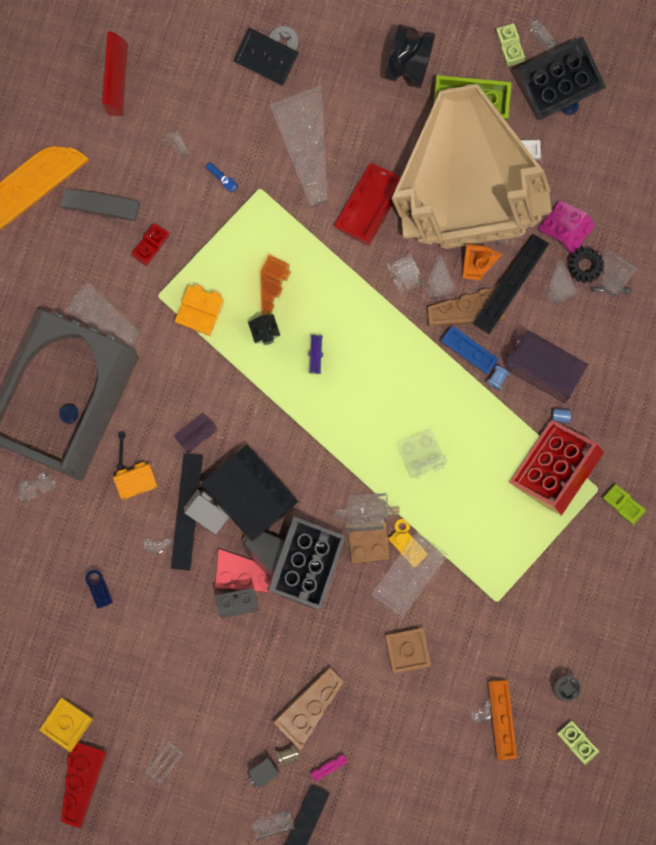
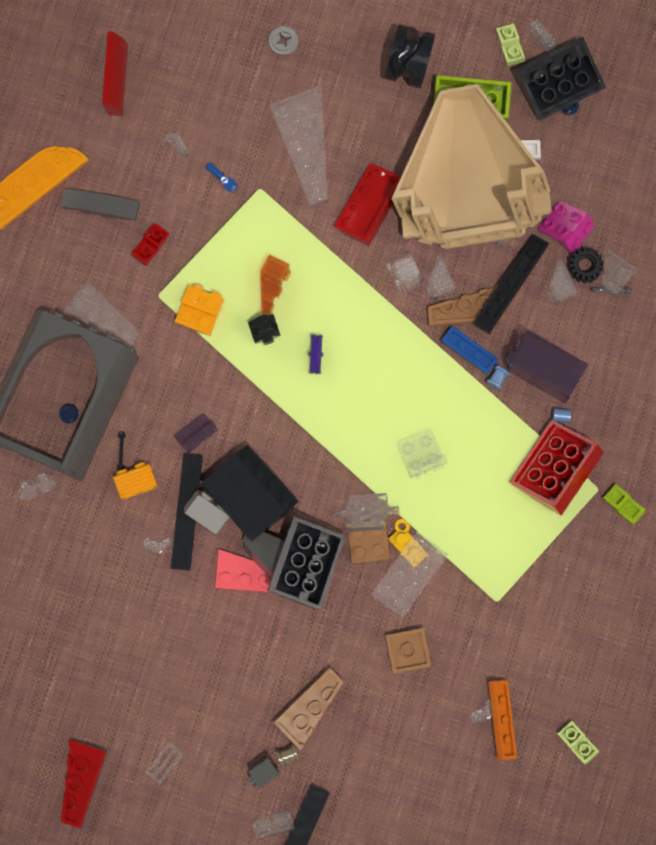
yellow tile [39,697,93,752] -> none
clear blue piece [85,570,113,609] -> none
dark grey window [215,588,259,618] -> none
black tile [233,27,300,86] -> none
dark pink axle [311,754,348,781] -> none
orange slope [462,244,502,280] -> none
dark grey wheel [553,675,581,702] -> none

